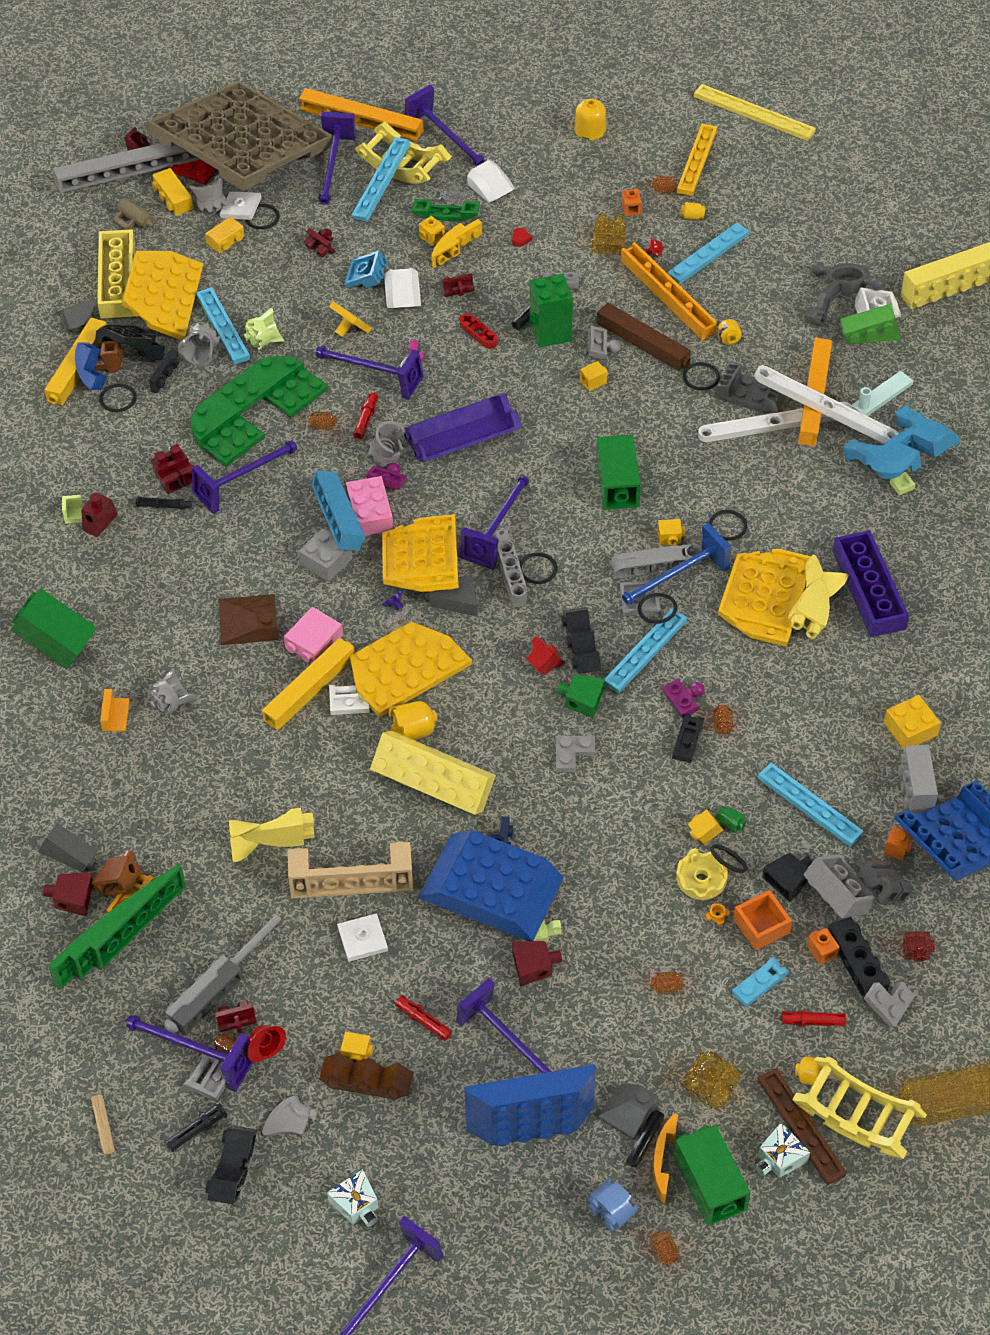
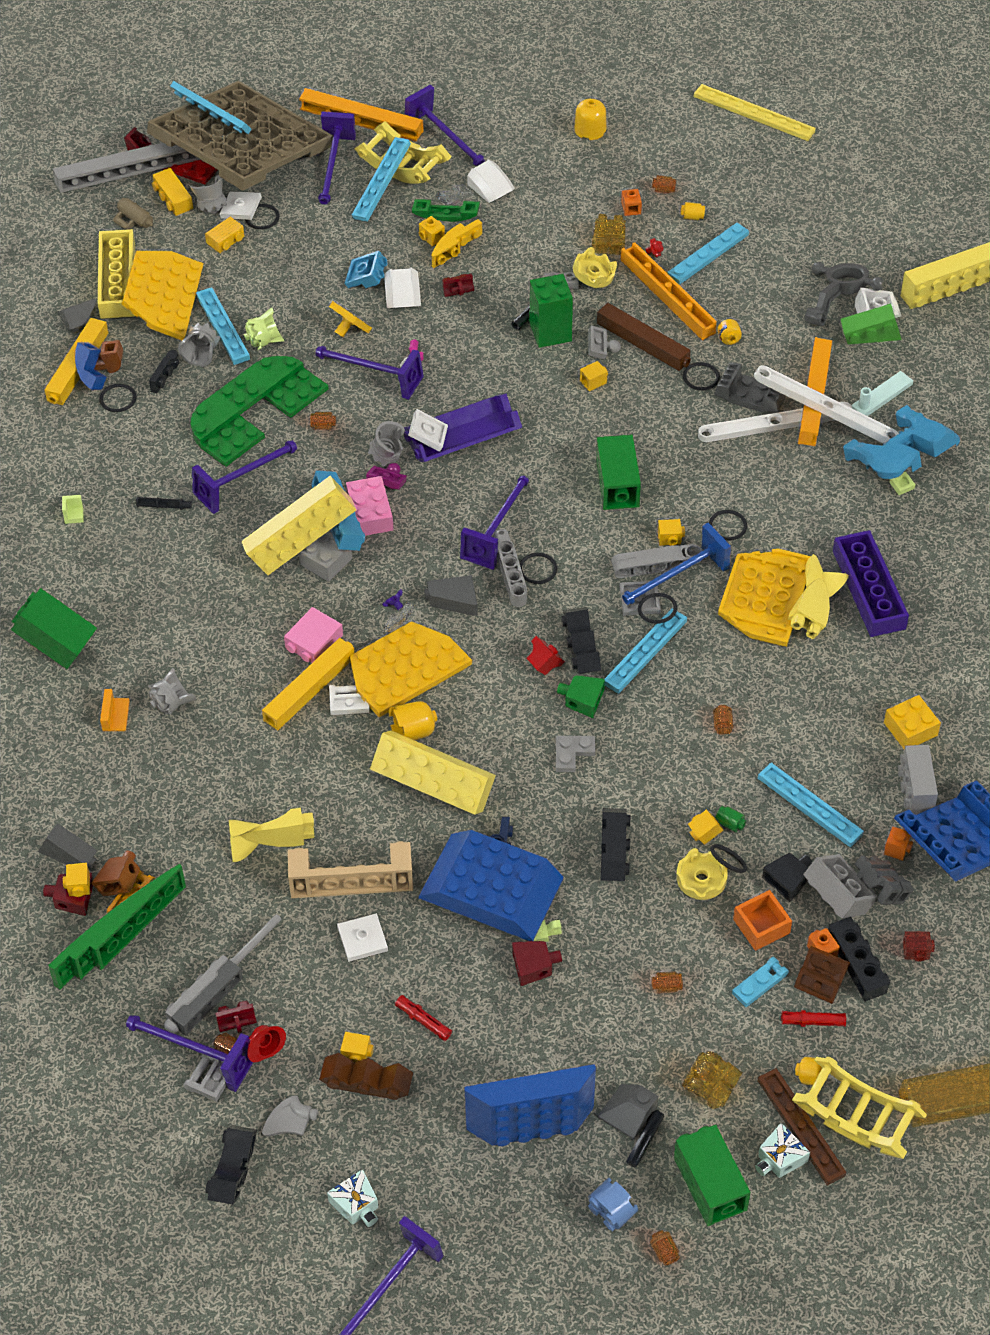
dark red torso [81,493,118,537] -> none
tan axle [91,1094,115,1155] -> none
black slope [95,324,165,362] -> none
dark red hips [151,444,194,494] -> none
black pin [165,1101,228,1153] -> none
reddish brown slope [219,594,278,645] -> none
dark red hips [304,228,335,257] -> none
red pin [353,392,379,439] -> none
yellow plate [382,514,459,592] -> none
dark purple tile [456,978,552,1073] -> none
red beam [460,313,498,349] -> none
red tile [512,227,532,247] -> none
light orange slope [653,1114,678,1203] -> none
magenta plate [662,678,705,718] -> none
black plate [672,713,705,763] -> none
yellow plate [677,124,717,196] -> none
light orange plate [706,903,730,925] -> none
light grey plate [864,981,915,1027] -> none
none -> yellow brick [63,863,90,897]
none -> medium azure plate [170,81,251,134]
none -> light yellow brick [242,476,357,575]
none -> white plate [408,409,448,452]
none -> light yellow plate [573,247,617,288]
none -> black brick [601,808,631,881]
none -> reddish brown slope [794,946,850,1004]

